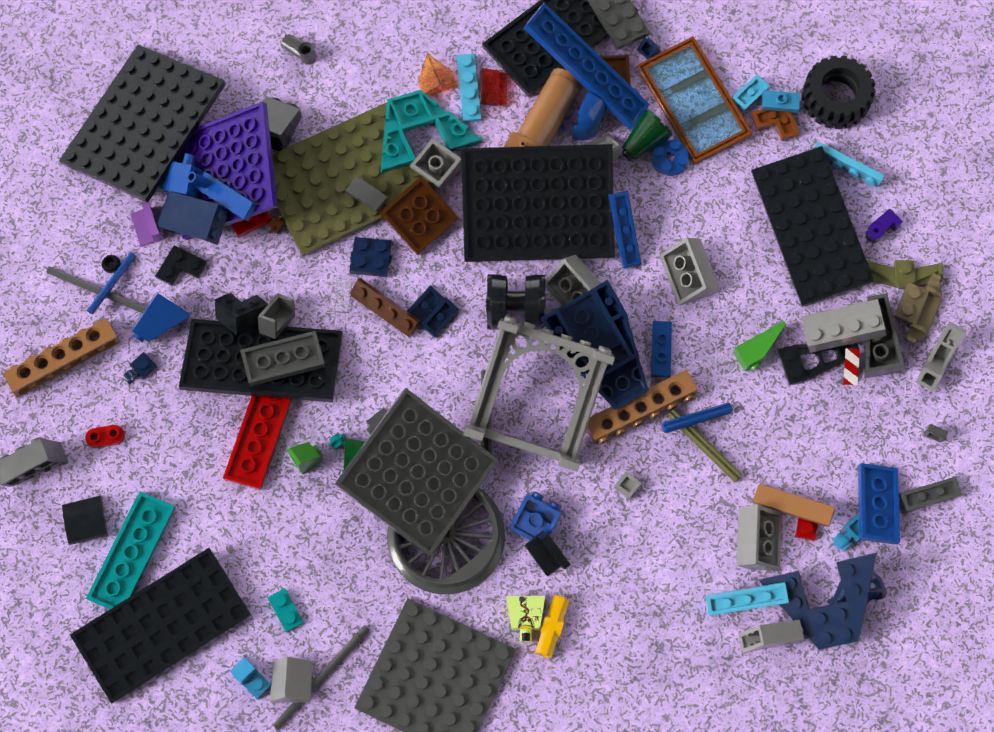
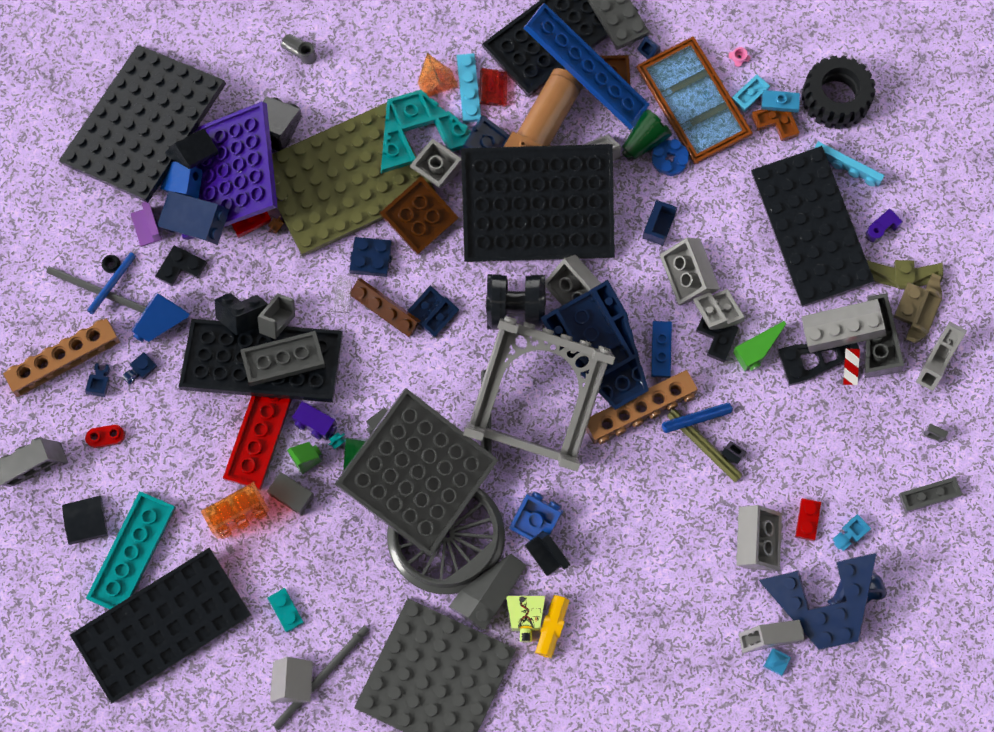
blue piece [187,171,257,221] -> none
dark azure slope [230,657,271,700] -> none
dark grey slope [345,177,388,212] -> none
blue brick [572,92,607,141] -> none
blue tile [608,191,642,269] -> none
light grey plate [614,471,641,499] -> none
medium azure plate [705,582,789,616] -> none
medium nougat tile [753,484,835,527] -> none
blue plate [858,463,900,545] -> none
none -> dark blue plate [85,363,110,397]
none -> black slope [165,128,219,169]
none -> clear orange brick [201,482,269,539]
none -> dark grey panel [267,472,314,516]
none -> dark purple brick [292,401,337,440]
none -> dark grey wedge [449,554,527,630]
none -> dark blue plate [463,115,510,148]
none -> dark blue panel [642,200,677,246]
none -> light grey slope [693,289,745,330]
none -> black plate [696,317,739,363]
none -> black plate [721,441,746,464]
none -> bright pink plate [729,47,750,67]
none -> dark azure tile [763,648,791,676]

